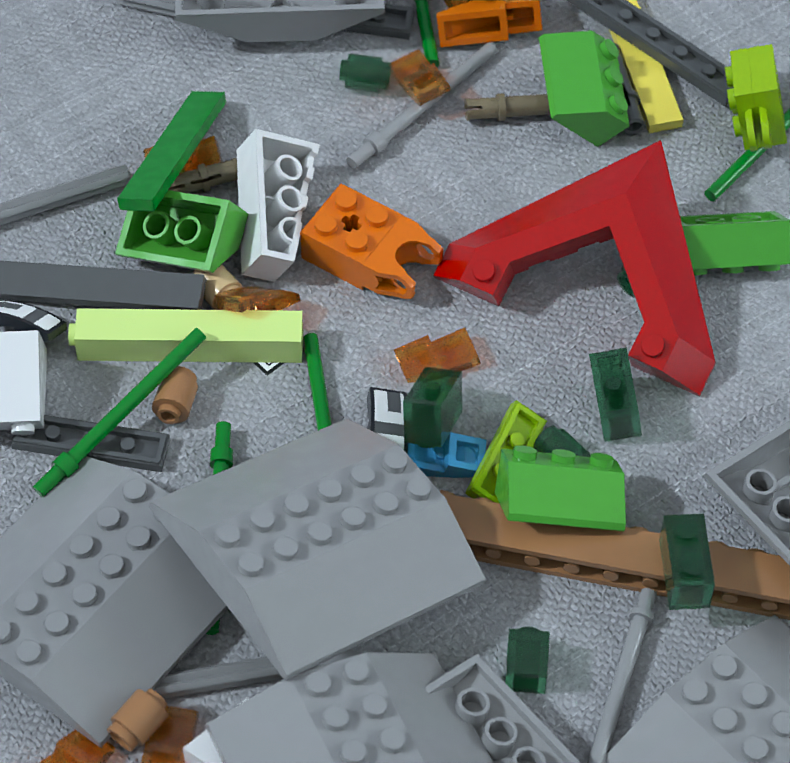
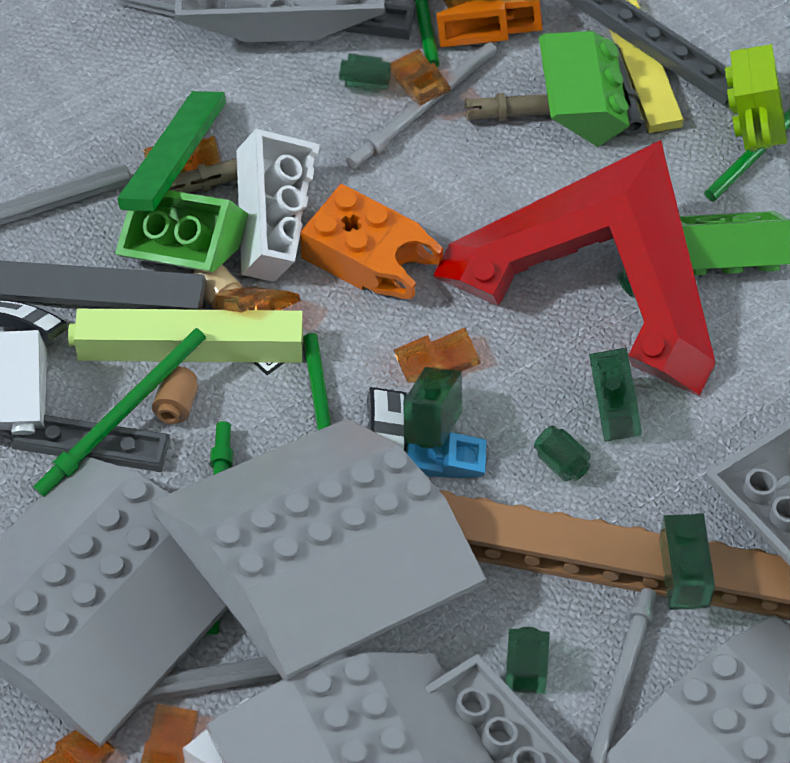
medium nougat brick [107,688,168,752] -> none
lime tile [465,400,547,503] -> none
bright green slope [495,445,626,531] -> none

